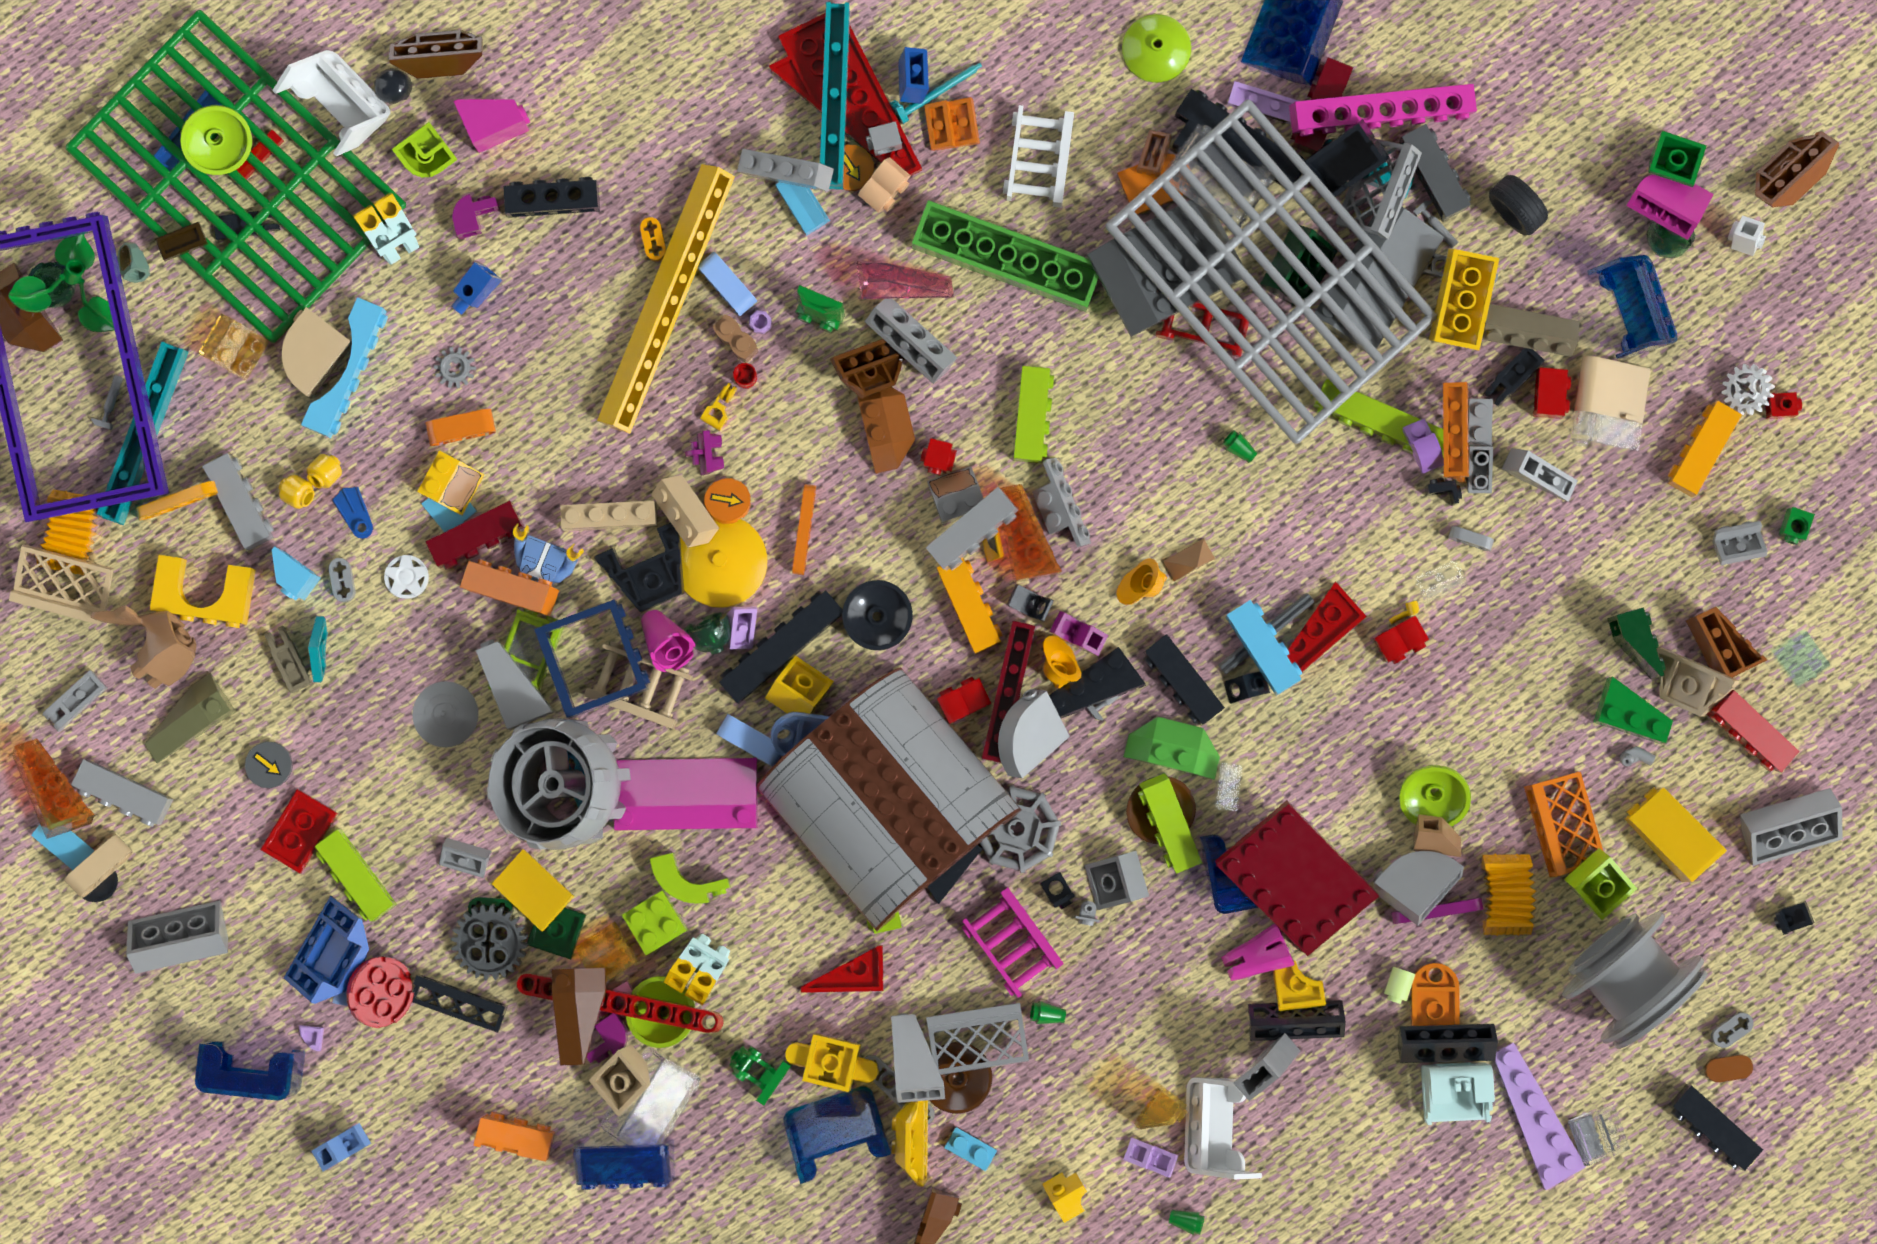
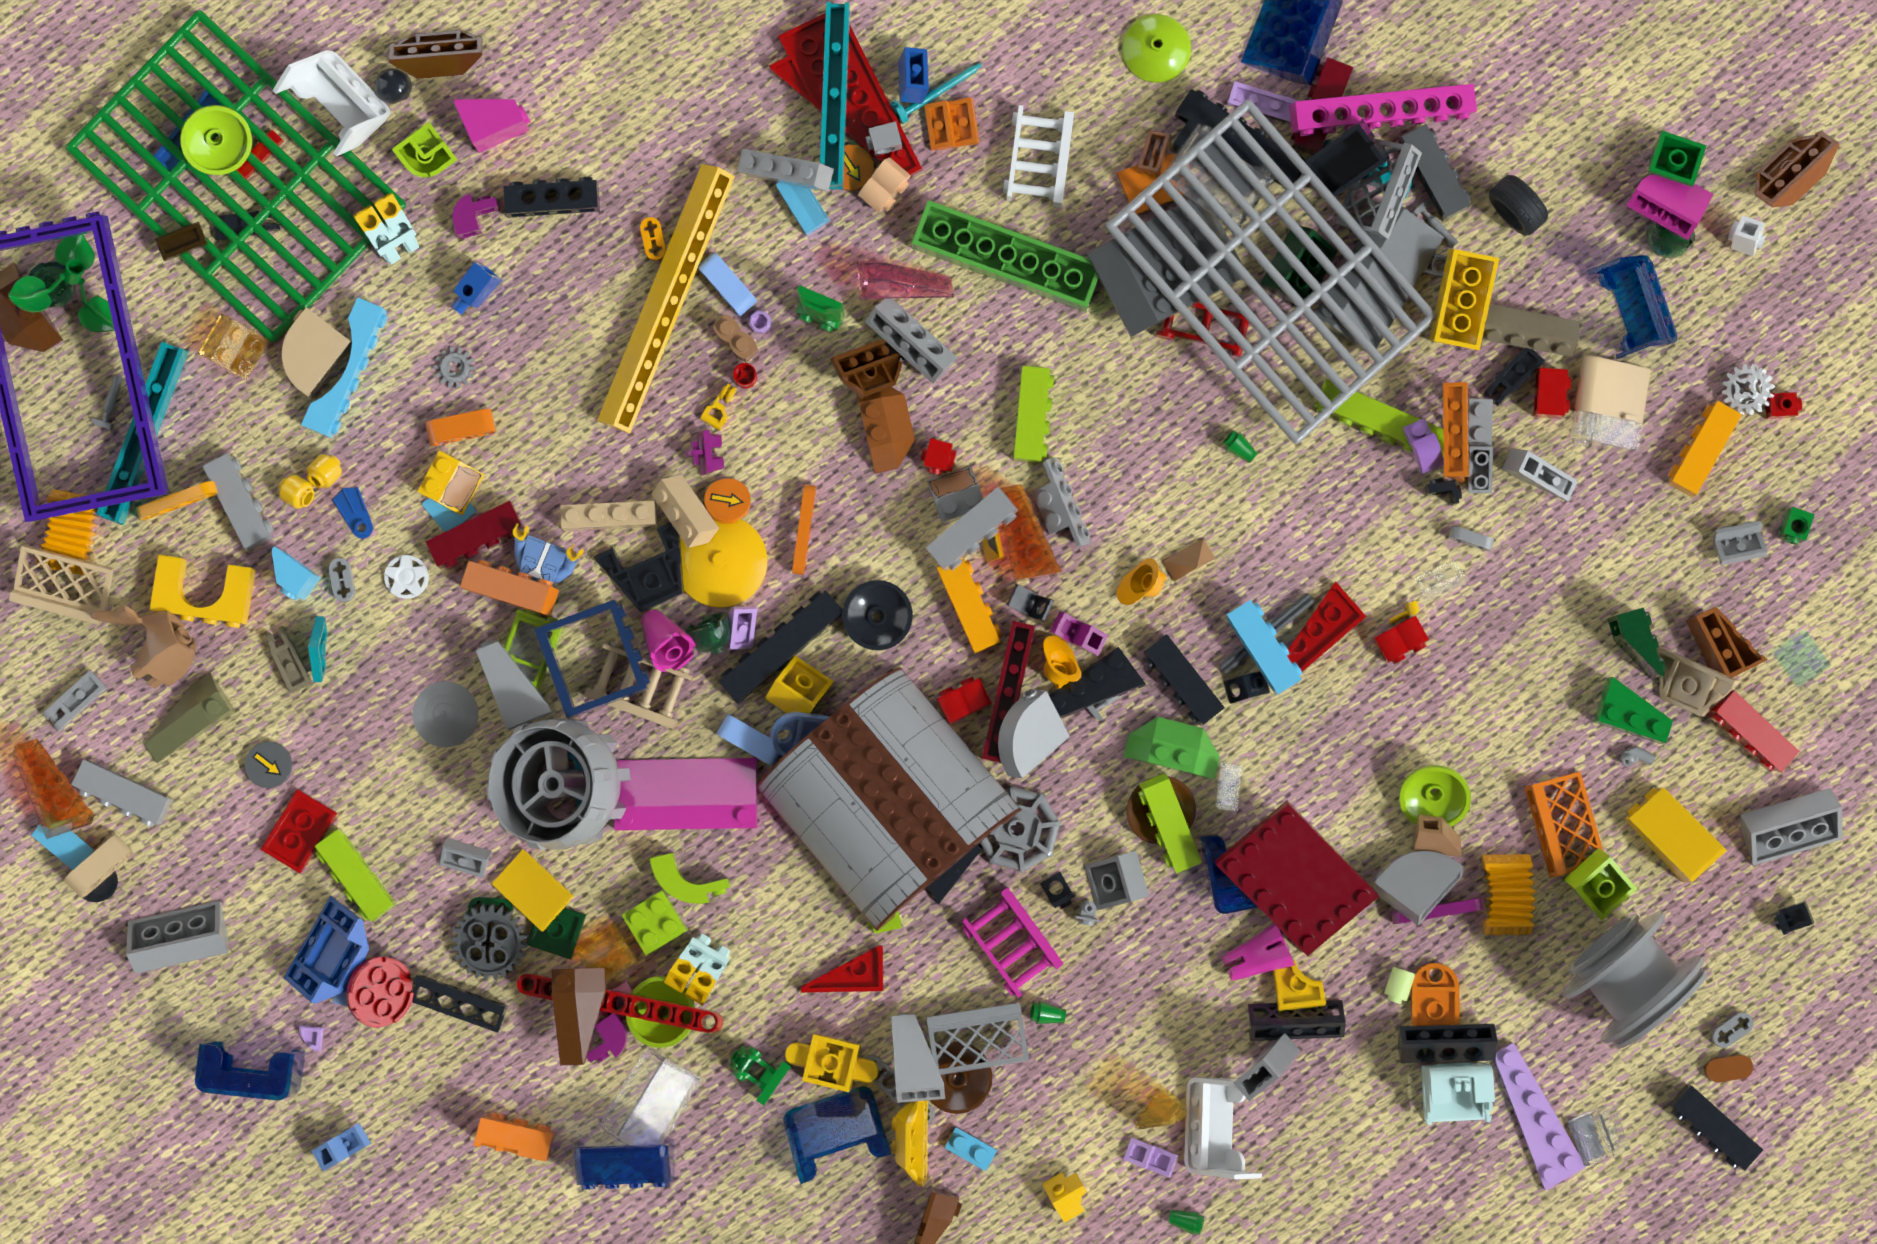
sand green rock [117,242,150,283] -> none
tan slope [589,1045,651,1117] -> none

